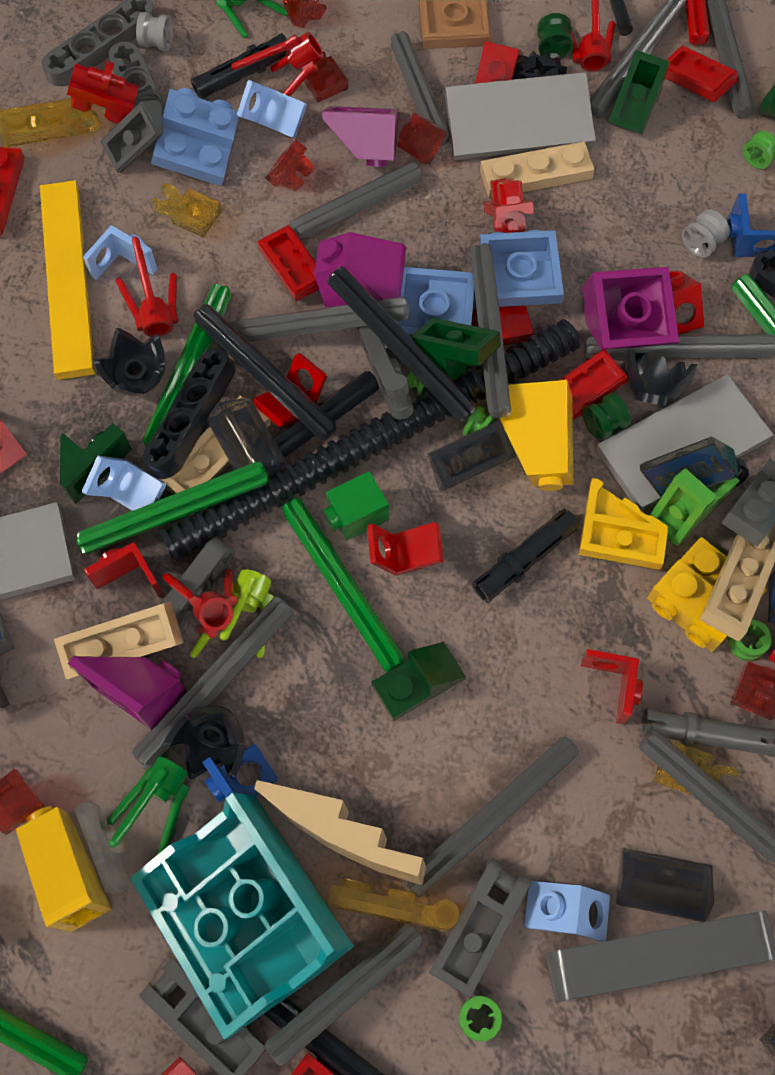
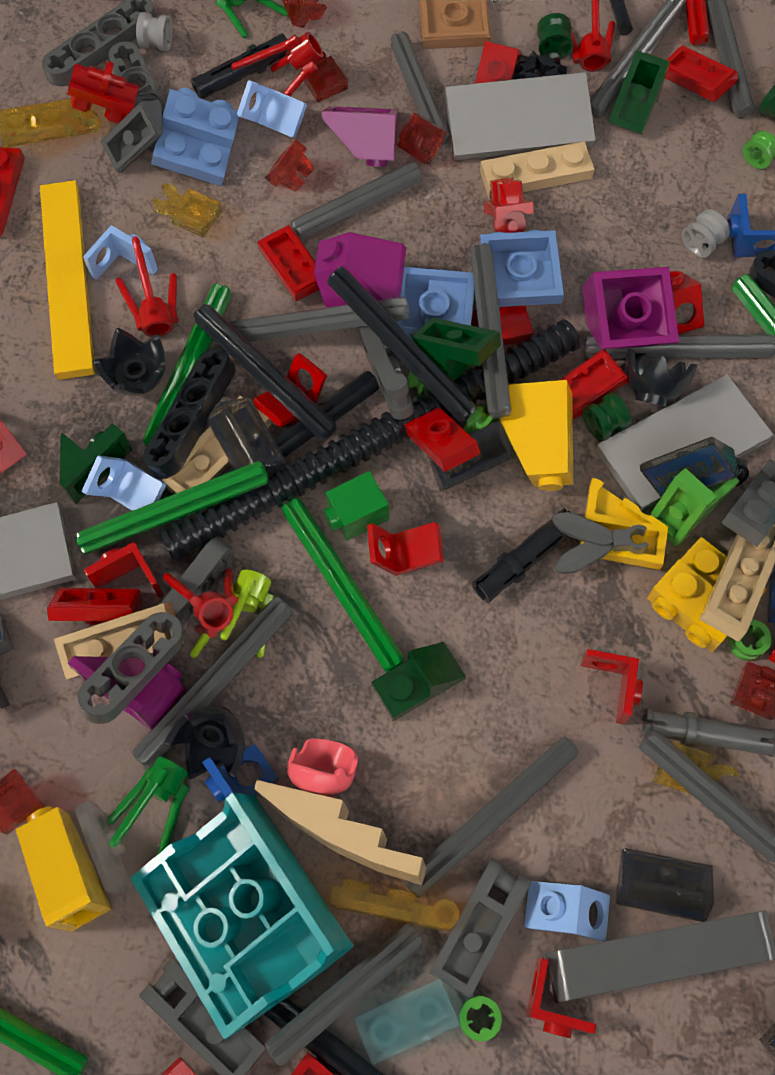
none -> red plate [47,588,142,625]
none -> dark grey beam [78,612,183,724]
none -> coral hair [287,738,359,797]
none -> clear light blue slope [354,978,460,1066]
none -> red plate [404,407,480,472]
none -> red bracket [526,958,596,1039]
none -> dark grey piece [552,512,649,574]

